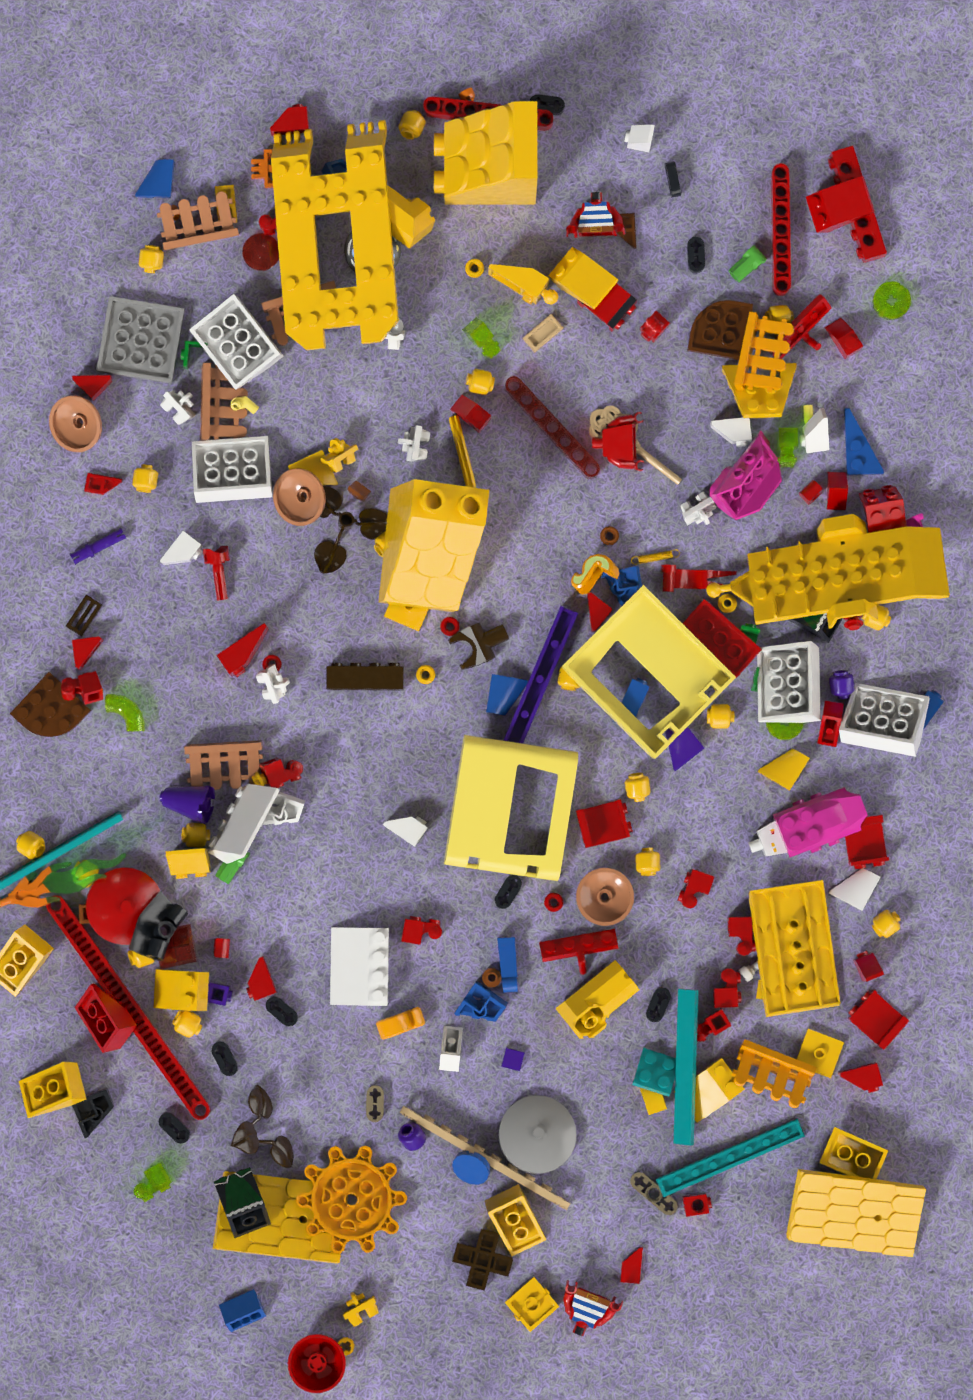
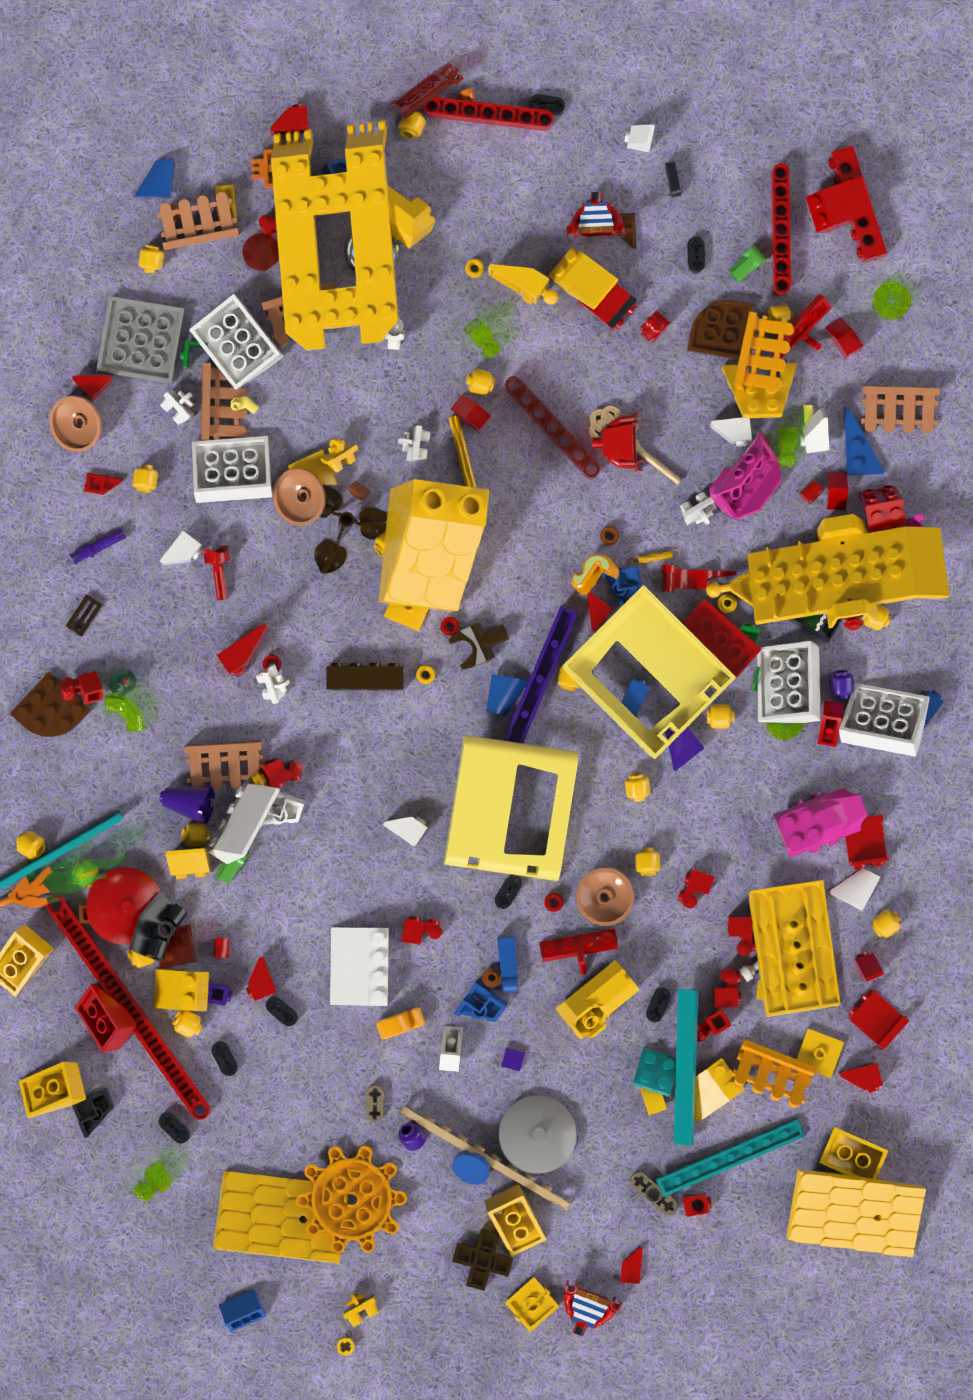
red slope [72,636,104,670] -> none
slope [213,1167,271,1238] -> none
dark brown plant [231,1085,294,1168] -> none
red piece [288,1334,346,1393] -> none
yellow slope [434,101,538,205] -> none
tan tile [522,314,564,353] -> none
red panel [576,799,633,848] -> none
white torso [748,821,787,857] -> none
yellow slope [758,749,810,791] -> none
none -> clear green head [108,668,138,696]
none -> clear red tile [390,62,464,119]
none -> nougat fence [861,386,940,434]

